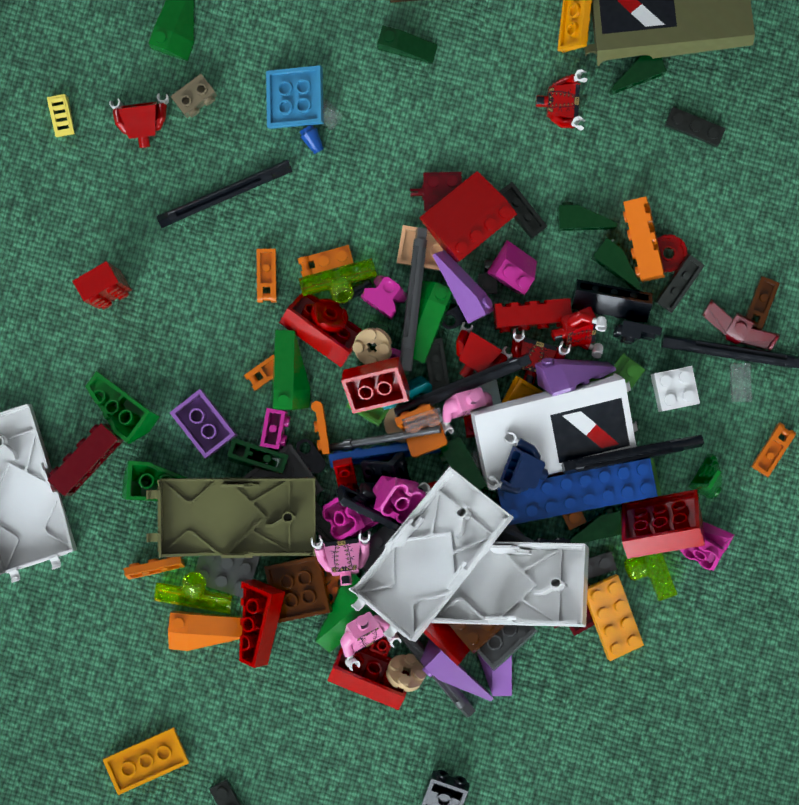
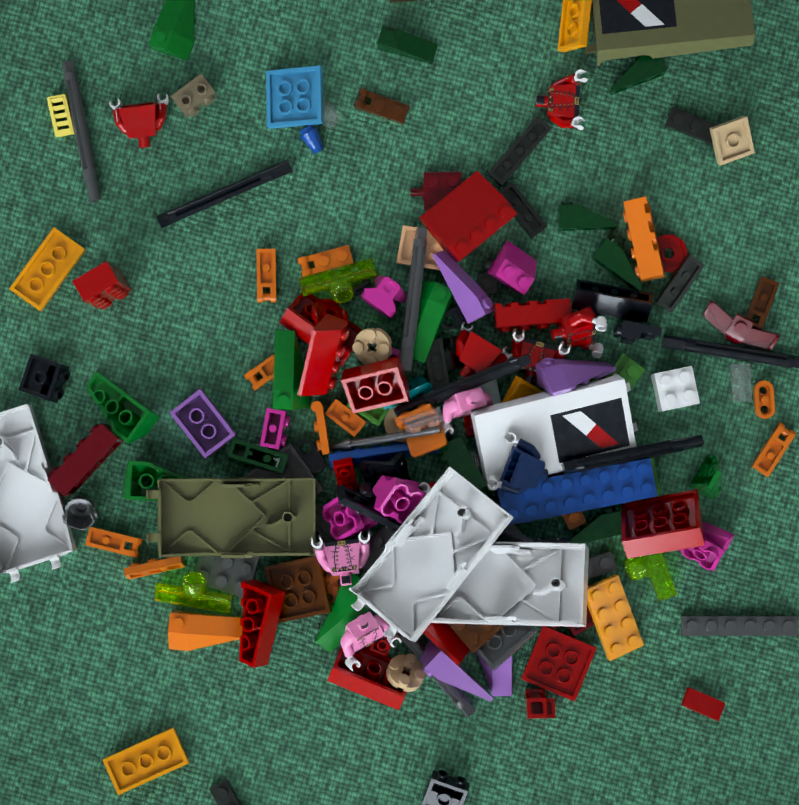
none -> light orange plate [9,227,86,312]
none -> black plate [18,354,70,403]
none -> dark grey piece [62,61,101,203]
none -> dark grey cap [62,496,99,530]
none -> orange plate [85,526,143,558]
none -> red slope [298,314,349,396]
none -> orange plate [324,399,366,437]
none -> reddish brown plate [353,88,410,125]
none -> pearl dark grey plate [443,336,465,370]
none -> pearl dark grey plate [487,116,552,187]
none -> red plate [521,626,597,702]
none -> red brick [525,689,556,719]
none -> dark grey plate [681,615,798,636]
none -> red slope [681,687,725,721]
none -> tan plate [709,116,755,166]
none -> orange plate [753,381,775,419]

